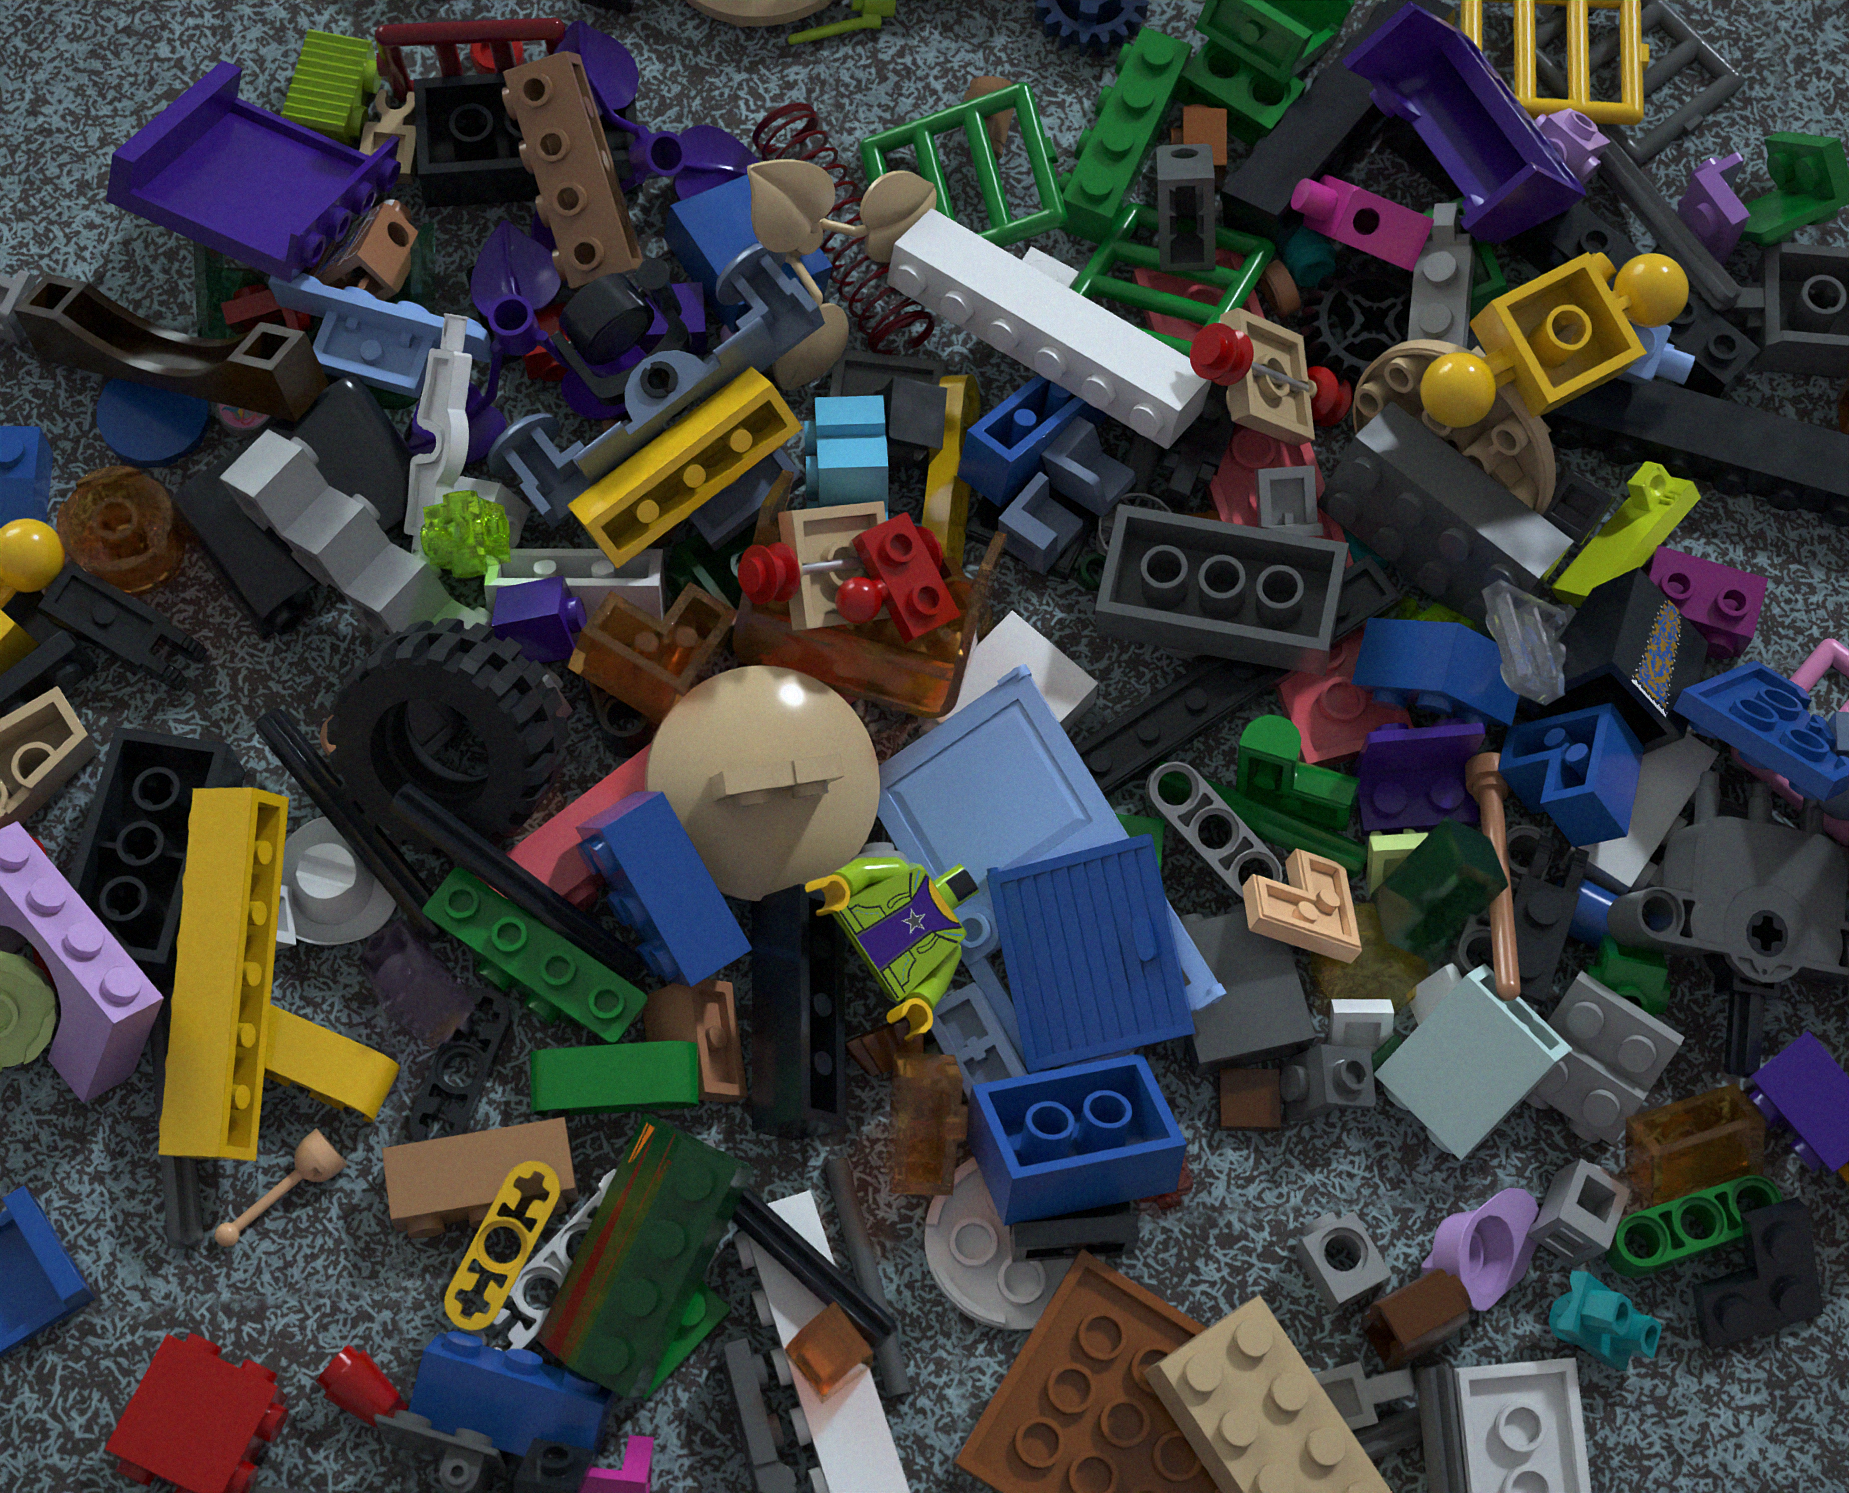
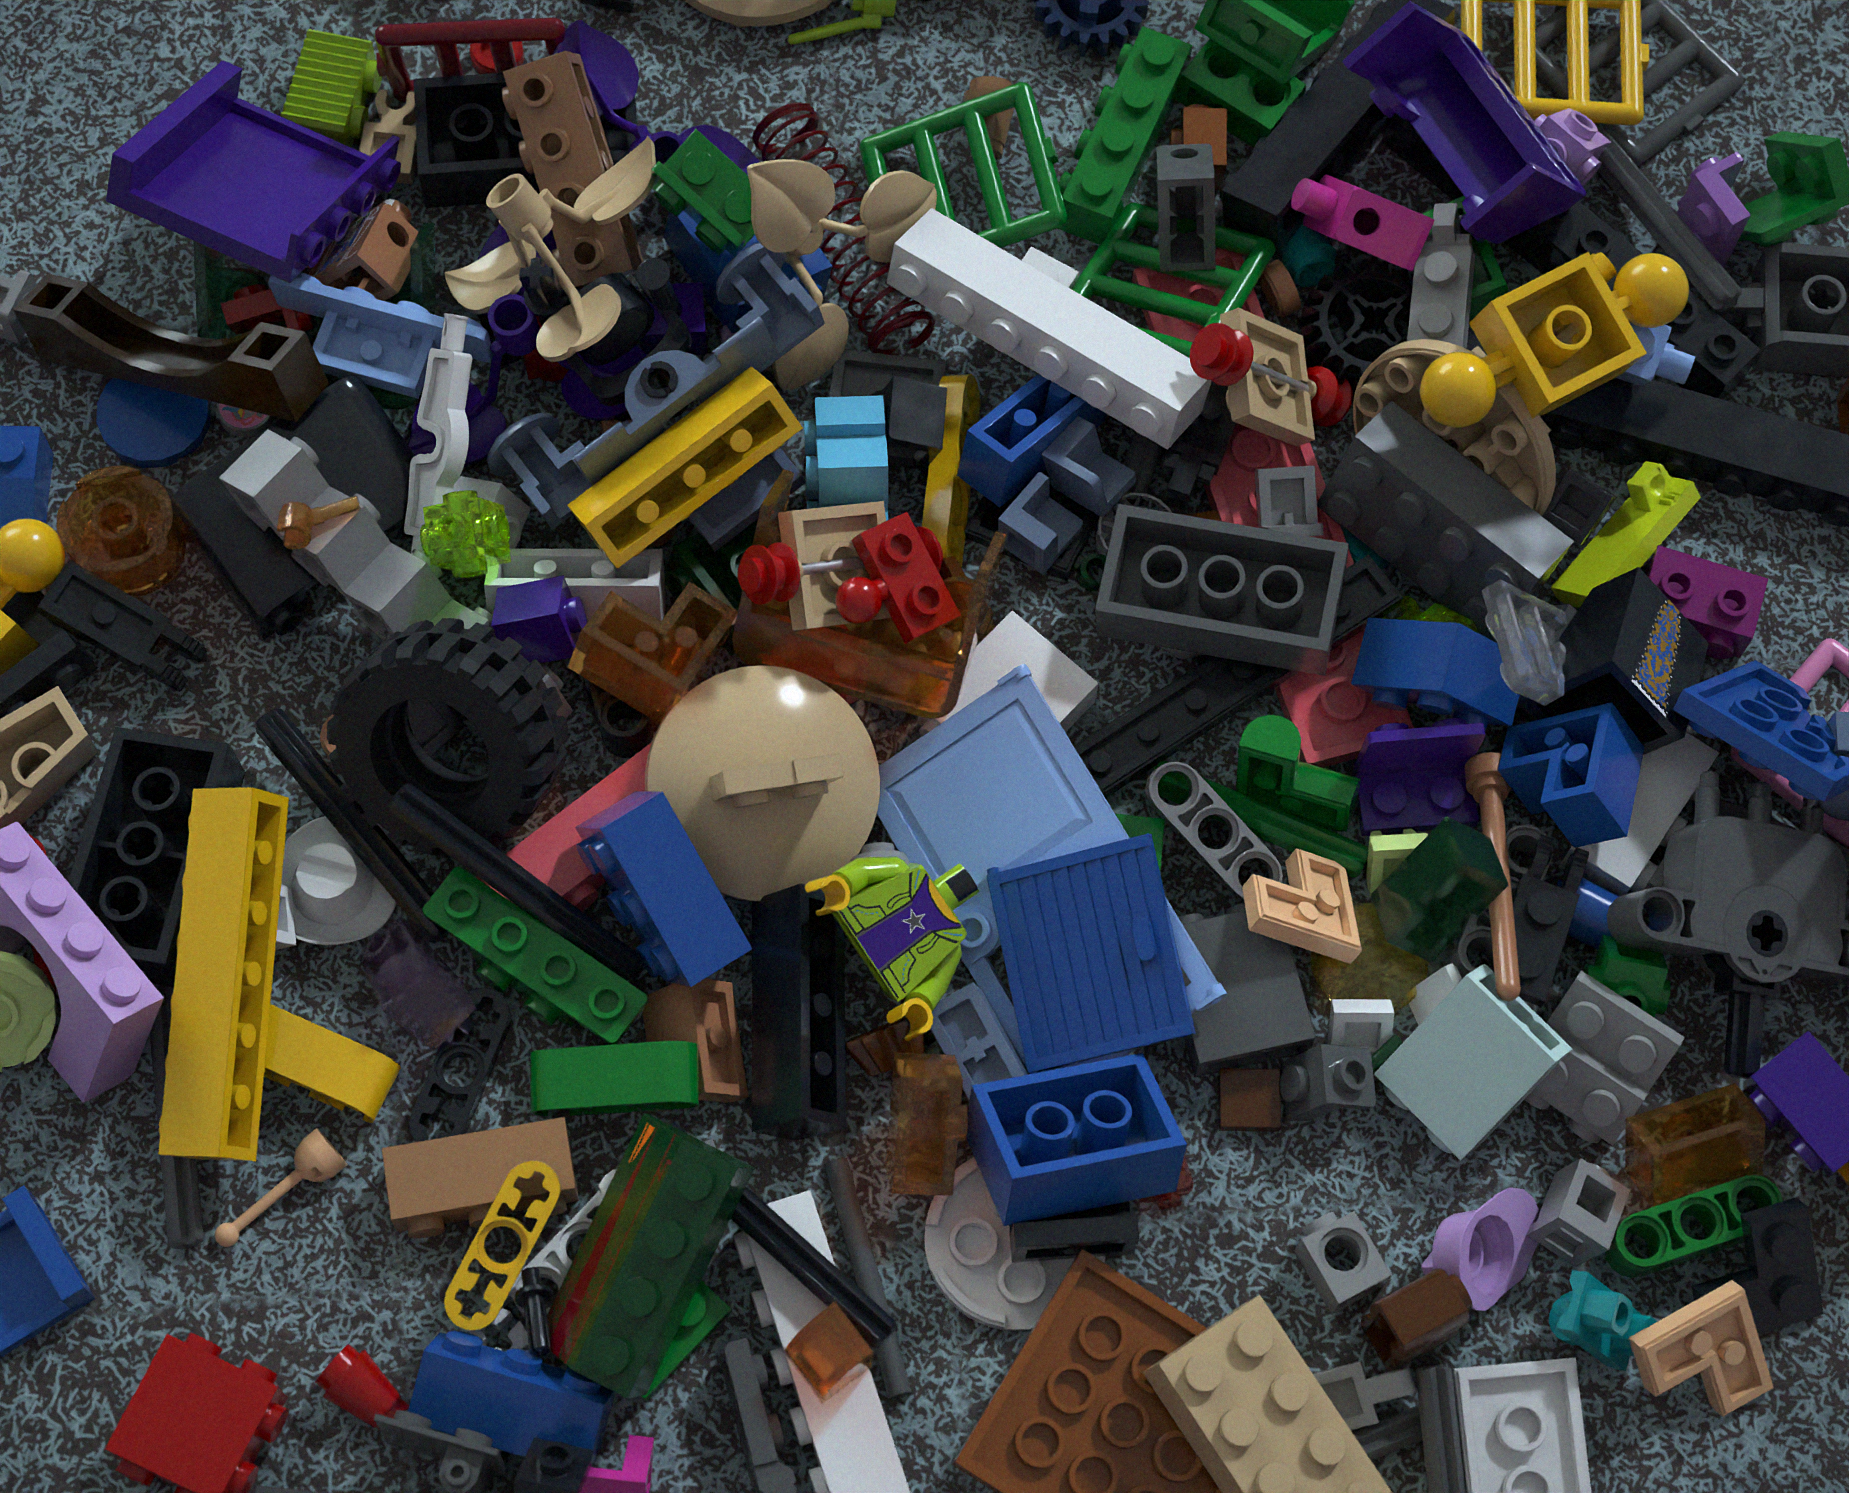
none -> clear orange hand [277,495,361,549]
none -> tan plant [444,135,656,362]
none -> black piece [514,1267,552,1357]
none -> black axle [519,258,569,326]
none -> green bracket [651,129,755,257]
none -> light nougat tile [1629,1280,1774,1417]

